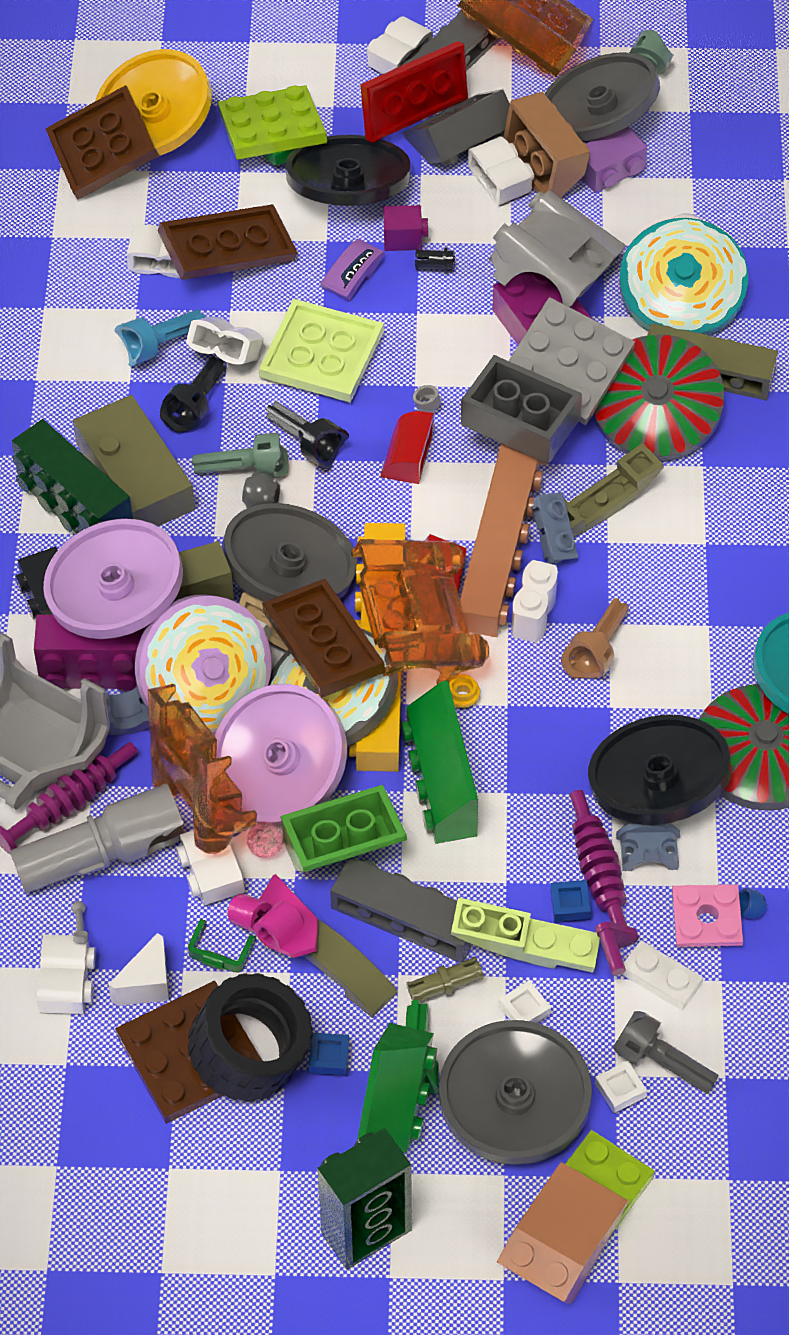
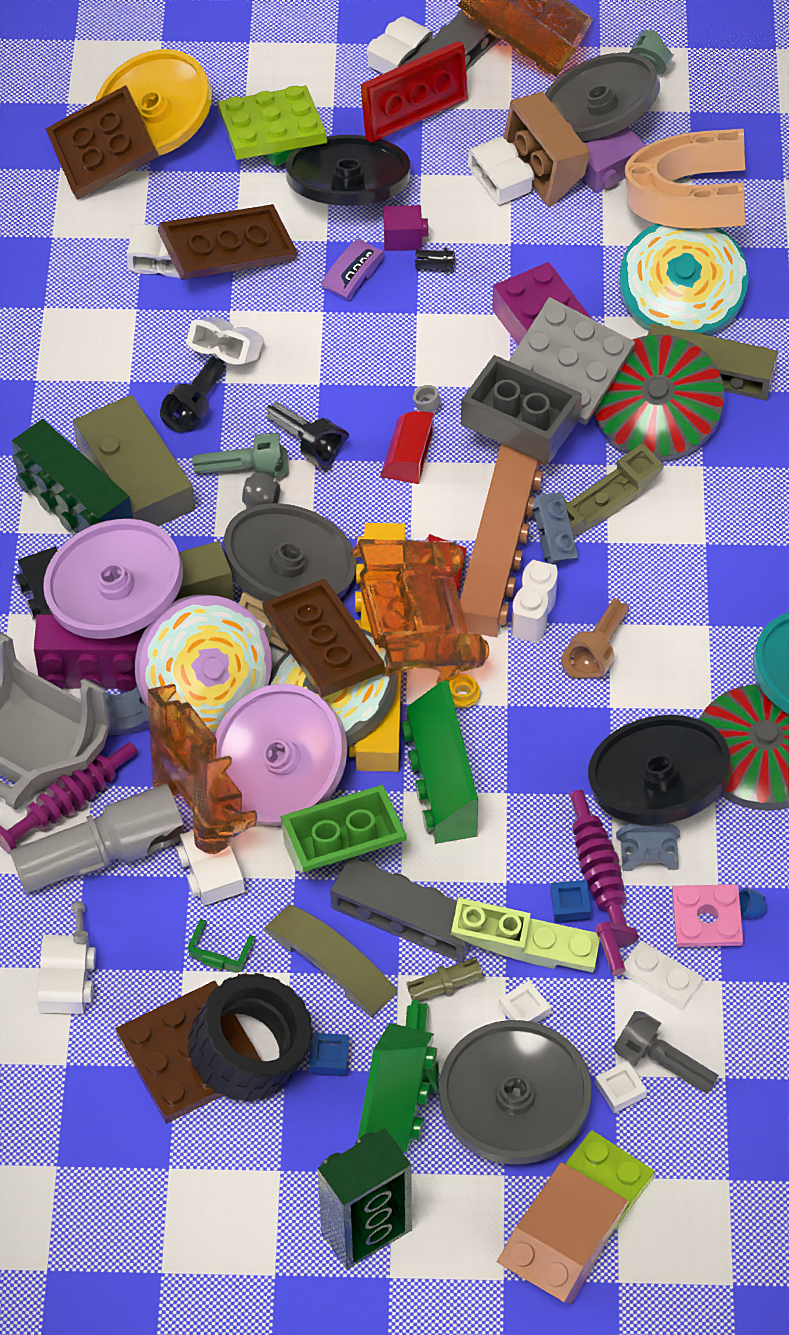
white slope [108,933,169,1006] -> none
dark azure piece [114,309,205,366] -> none
dark pink panel [227,874,319,958] -> none
clear pink tile [247,822,284,858] -> none
yellowish green plate [259,299,384,403] -> none
dark grey slope [402,89,510,166] -> none
light grey piece [489,190,627,307] -> none
none -> light nougat piece [625,129,745,228]

